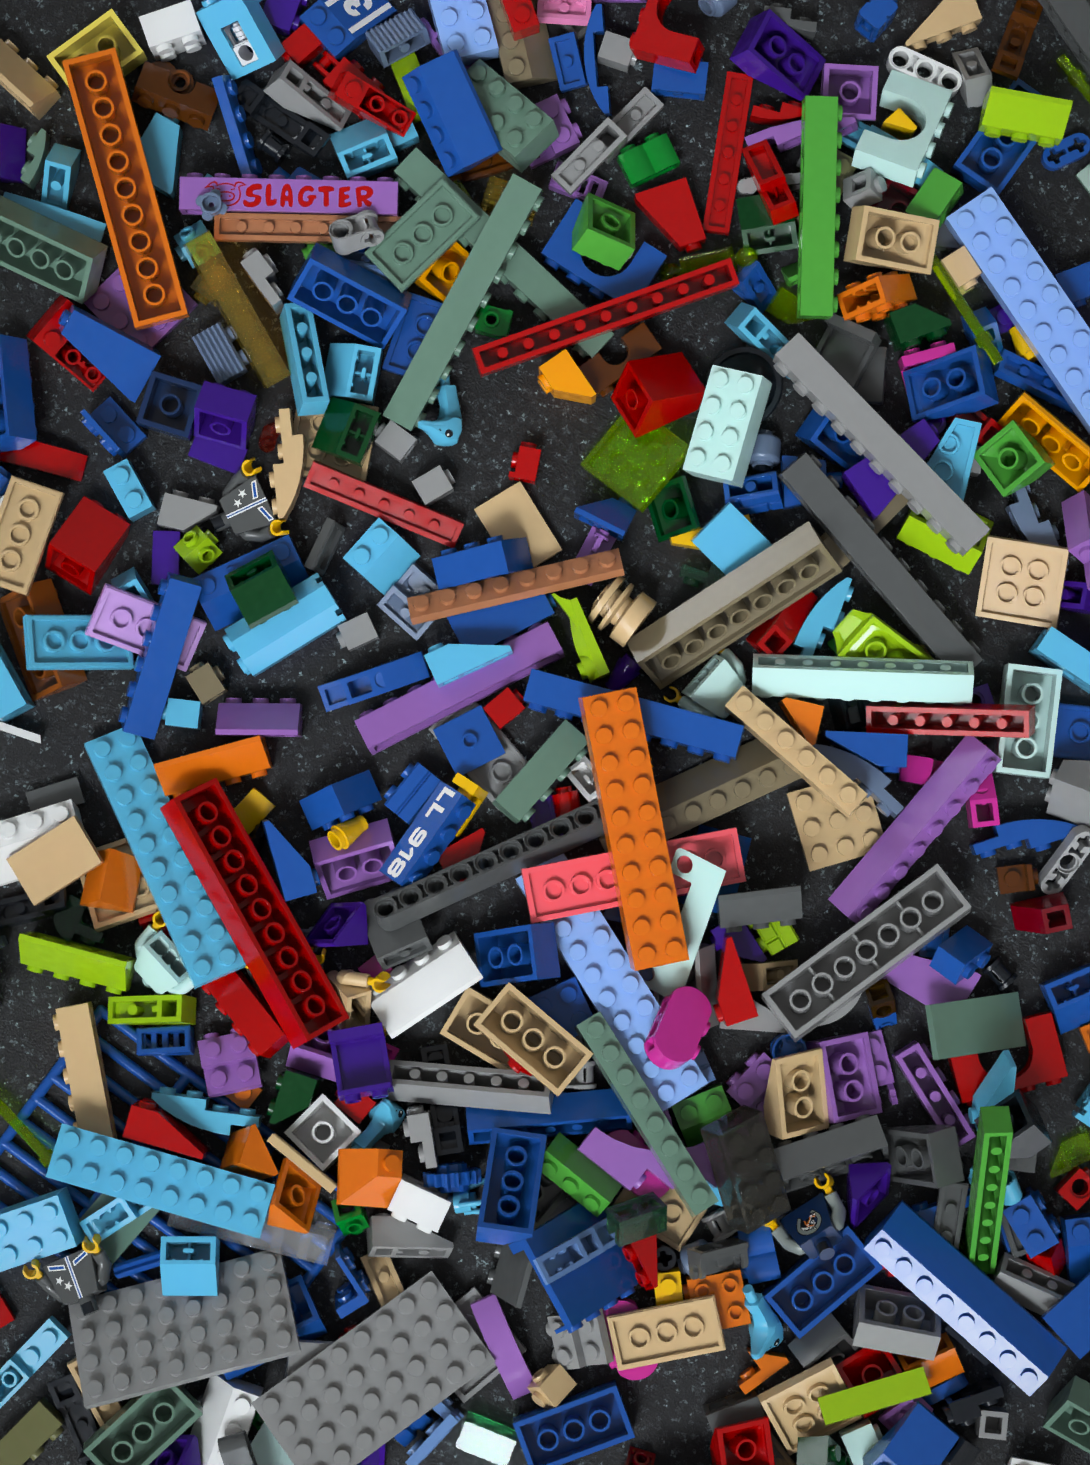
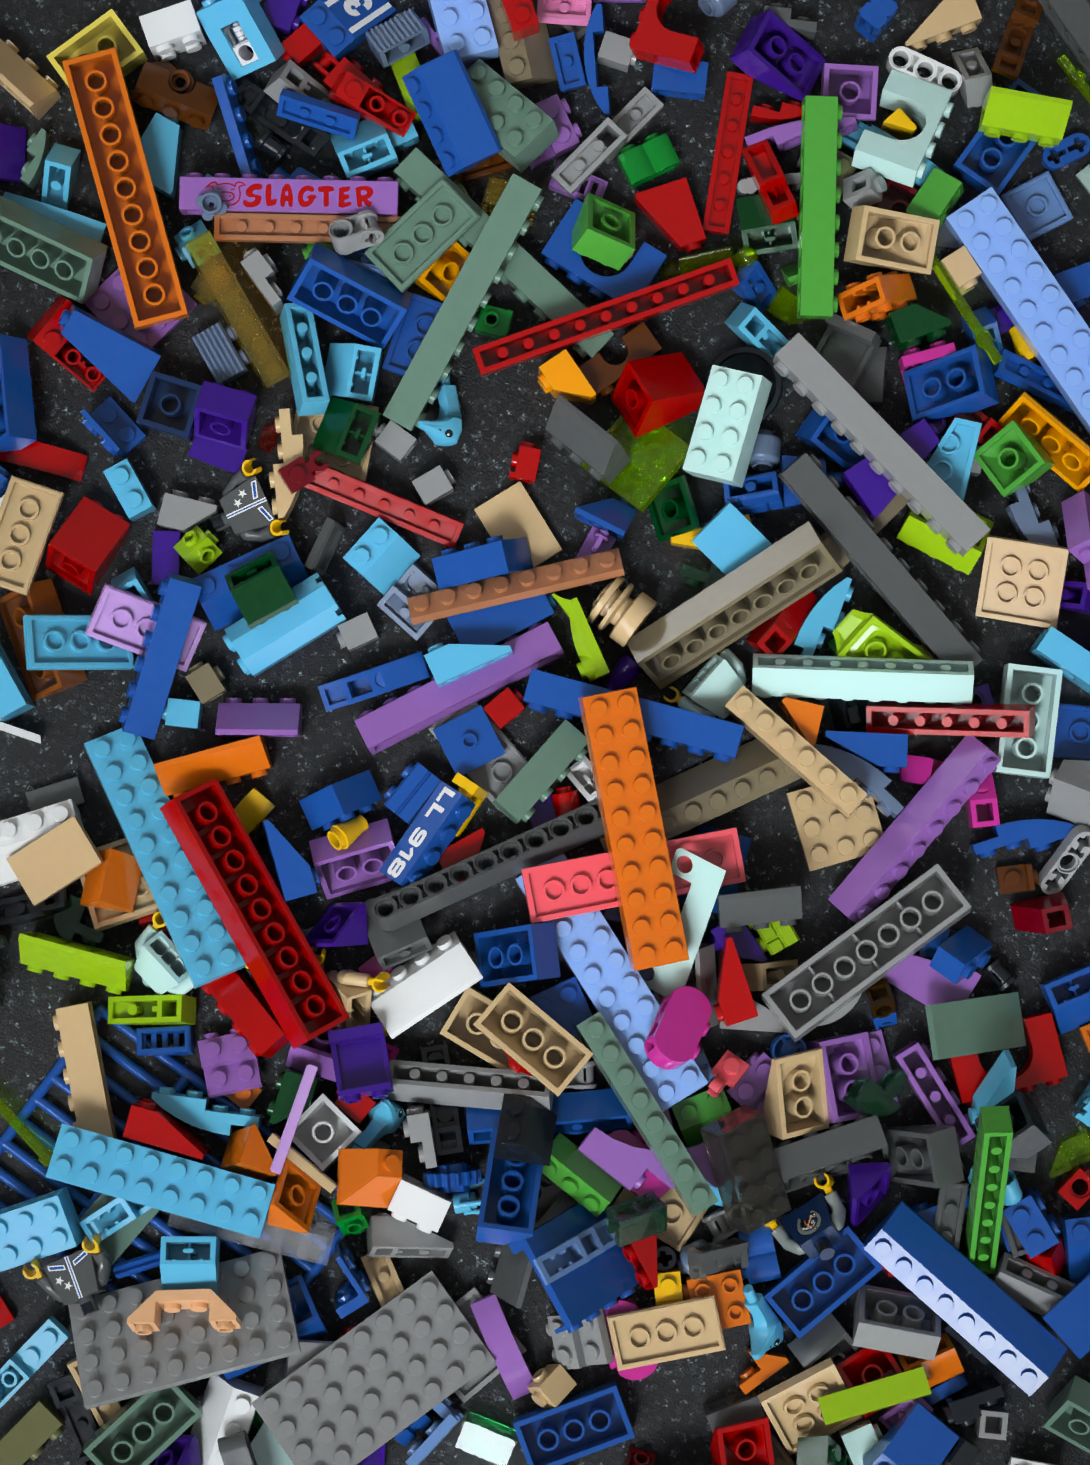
none -> light nougat slope [127,1289,242,1335]
none -> lavender tile [270,1064,318,1175]
none -> blue plate [276,88,361,140]
none -> dark red plate [277,450,329,495]
none -> black slope [495,1094,557,1166]
none -> dark grey slope [545,395,631,485]
none -> coral plate [707,1050,750,1099]
none -> clear green brick [843,1070,908,1116]
none -> medium blue tile [1000,171,1074,241]

